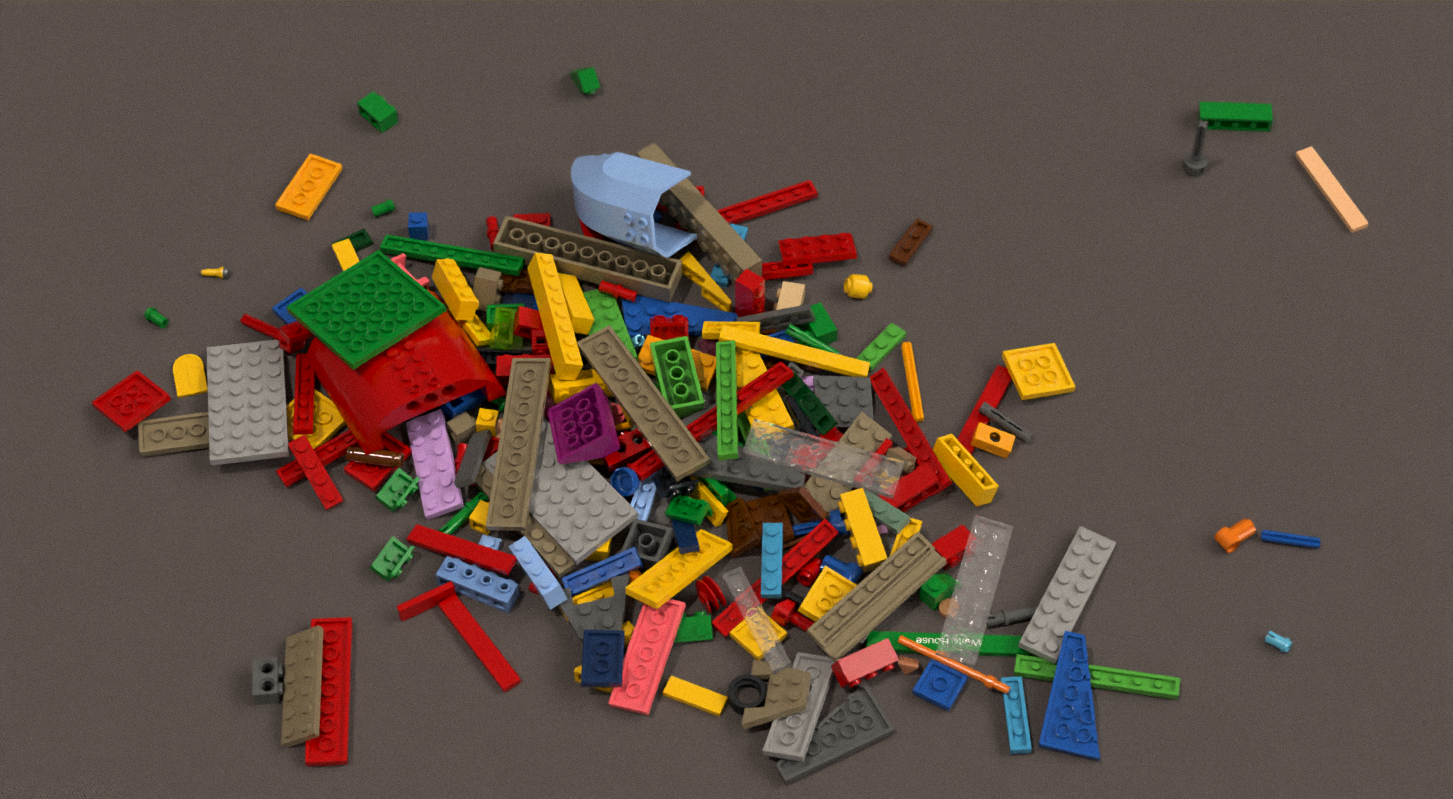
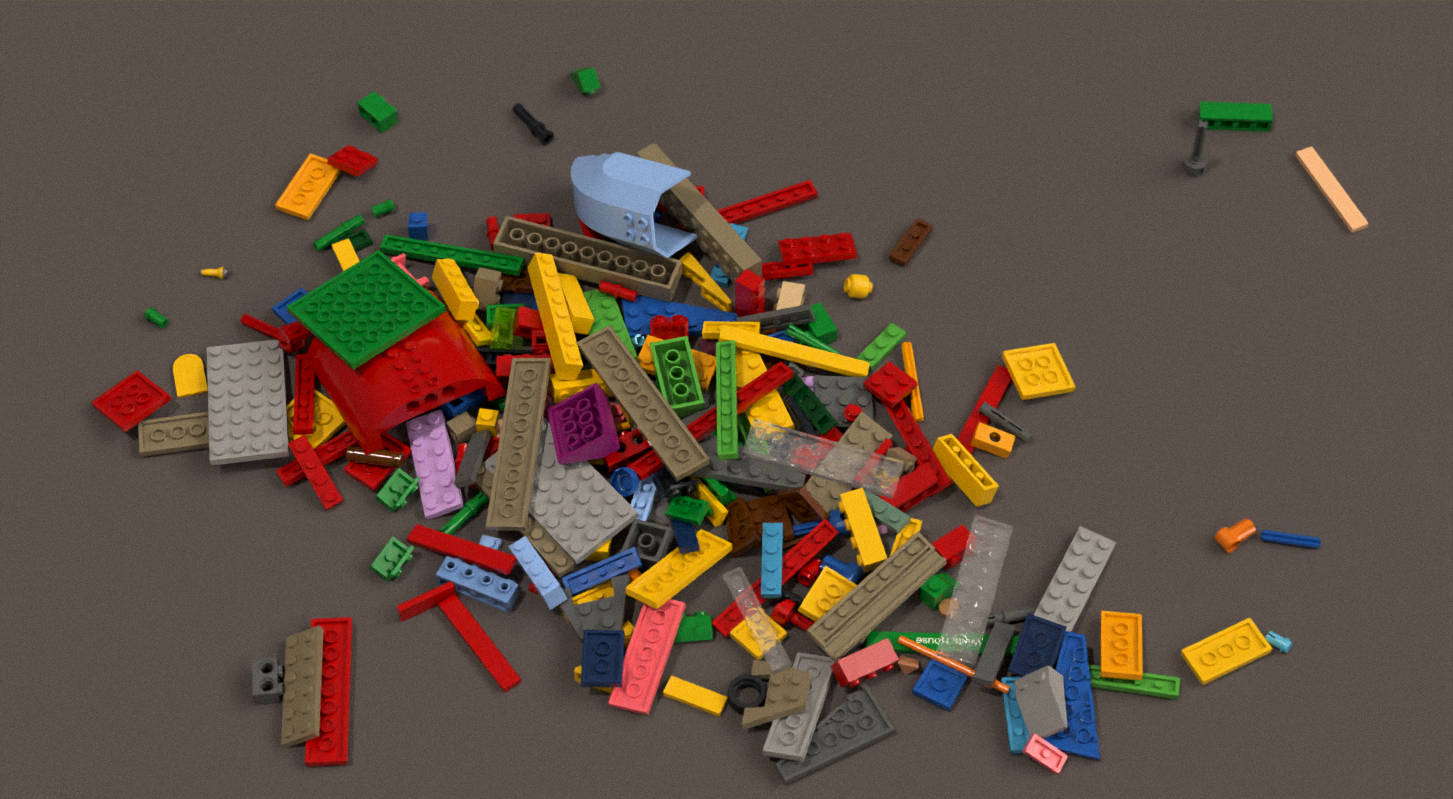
yellow brick [469,500,491,536] -> none
red piece [695,576,726,614] -> none
none -> green pin [313,214,365,252]
none -> red plate [327,145,378,177]
none -> black pin [512,103,554,145]
none -> red plate [844,404,863,423]
none -> red plate [863,361,918,408]
none -> dark grey tile [972,621,1015,687]
none -> dark blue tile [1008,613,1067,677]
none -> light grey slope [1015,665,1068,739]
none -> coral plate [1022,733,1068,774]
none -> light orange plate [1100,611,1143,680]
none -> yellow plate [1180,618,1272,686]

